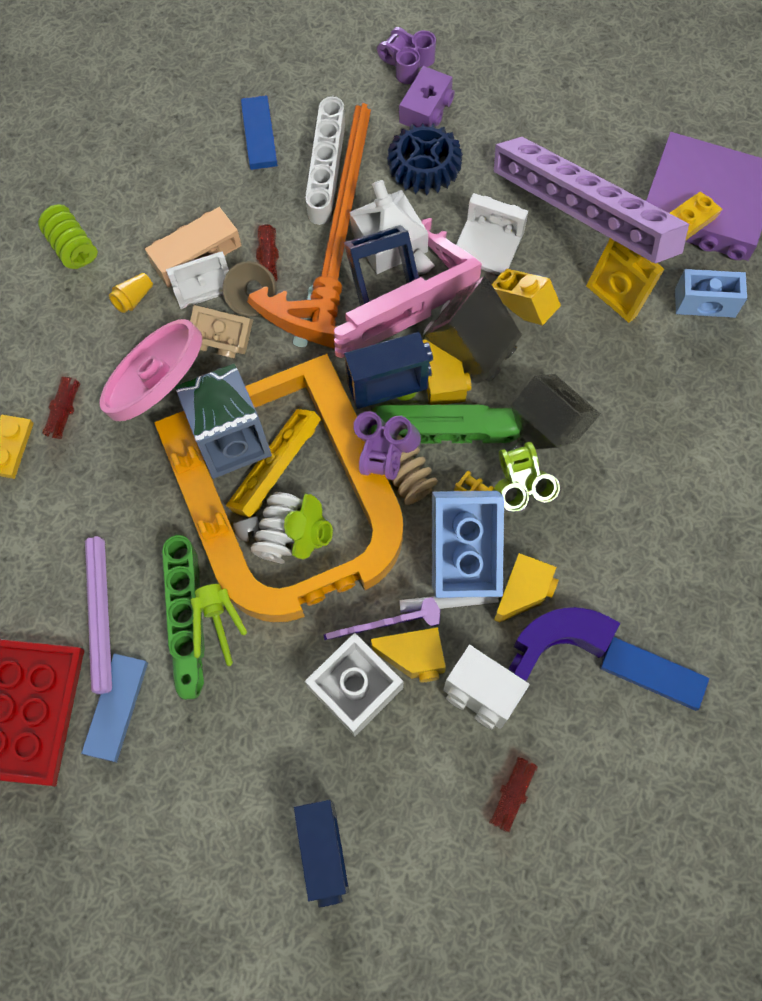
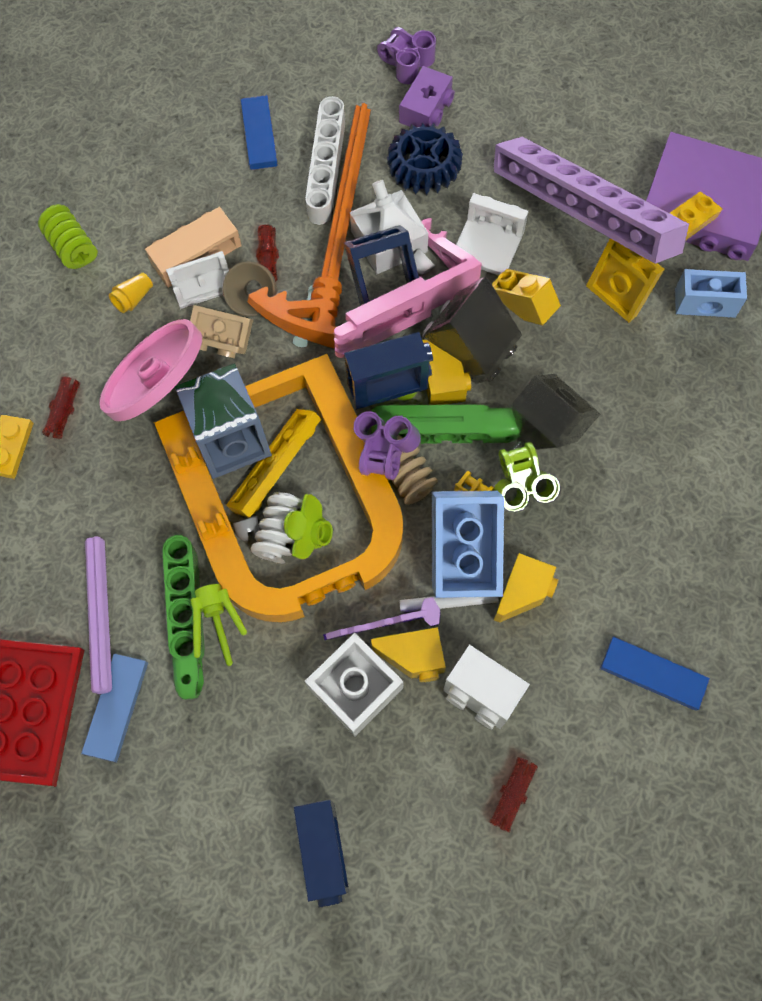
dark purple arch [508,607,620,681] -> none

